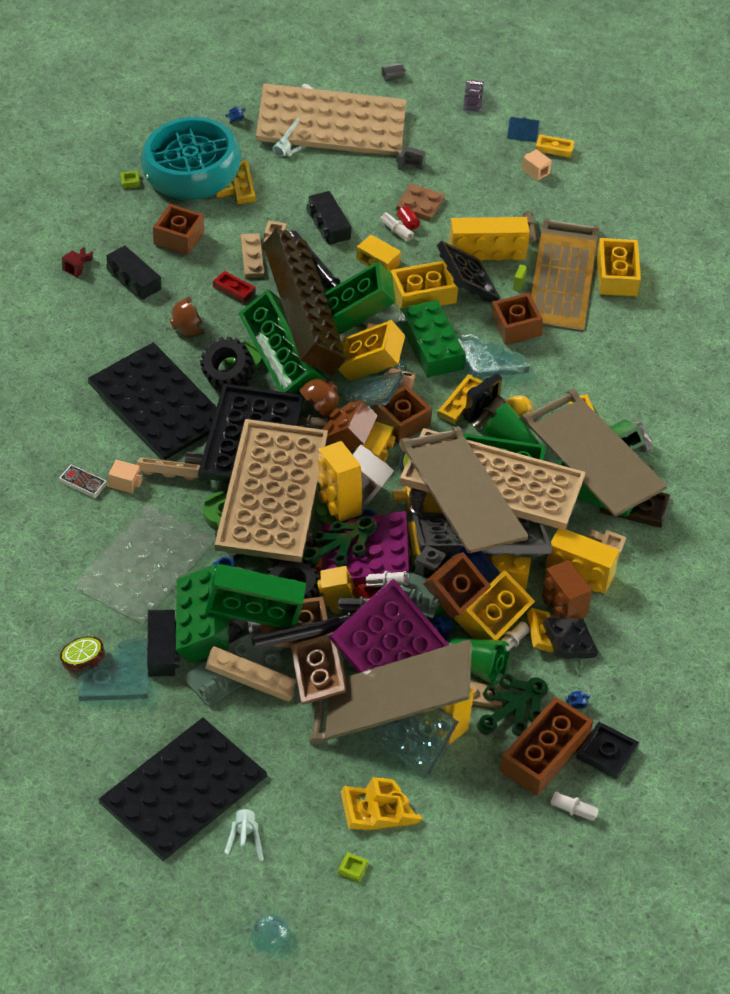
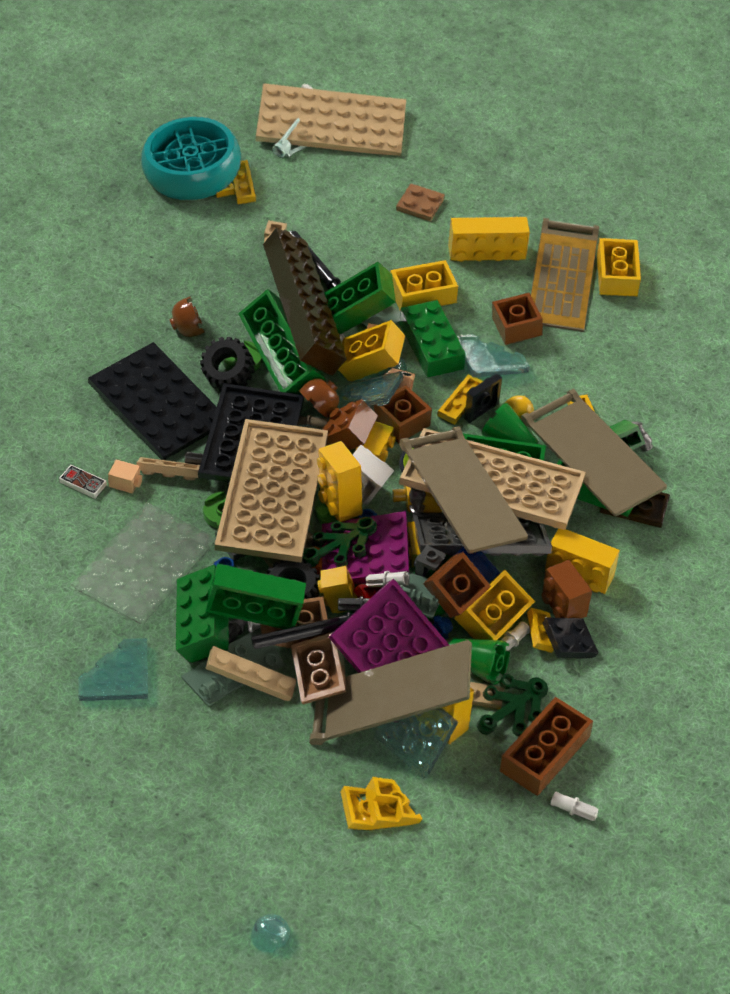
tile [60,636,105,672] -> none
dark red piece [62,247,93,278] -> none
black plate [99,717,267,861] -> none
black brick [106,245,161,299] -> none
lime tile [120,171,141,188] -> none
black brick [147,609,180,676] -> none
dark orange brick [153,204,205,255] -> none
red plate [213,271,256,303] -> none
light aqua plant [224,809,263,862] -> none
blue plate [225,107,246,122] -> none
tan plate [241,234,264,278] -> none
black brick [306,191,351,245] -> none
lime tile [337,852,369,883] -> none
yellow brick [356,235,401,272] -> none
white axle [380,213,414,242] -> none
dark grey piece [381,63,406,81] -> none
dark grey bracket [396,146,426,170] -> none
red piece [396,206,420,231] -> none
black plate [437,241,500,302] -> none
clear purple brick [463,80,484,112] -> none
dark tan axle [473,395,506,431] -> none
yellow brick [484,554,531,590] -> none
piece [507,117,539,142] -> none
lime tile [513,264,527,291] -> none
light nougat brick [522,149,552,181] -> none
dark tan axle [522,211,537,243] -> none
yellow plate [536,134,575,158] -> none
blue plate [566,691,590,708] -> none
black plate [576,721,639,779] -> none
tan plate [588,529,626,558] -> none

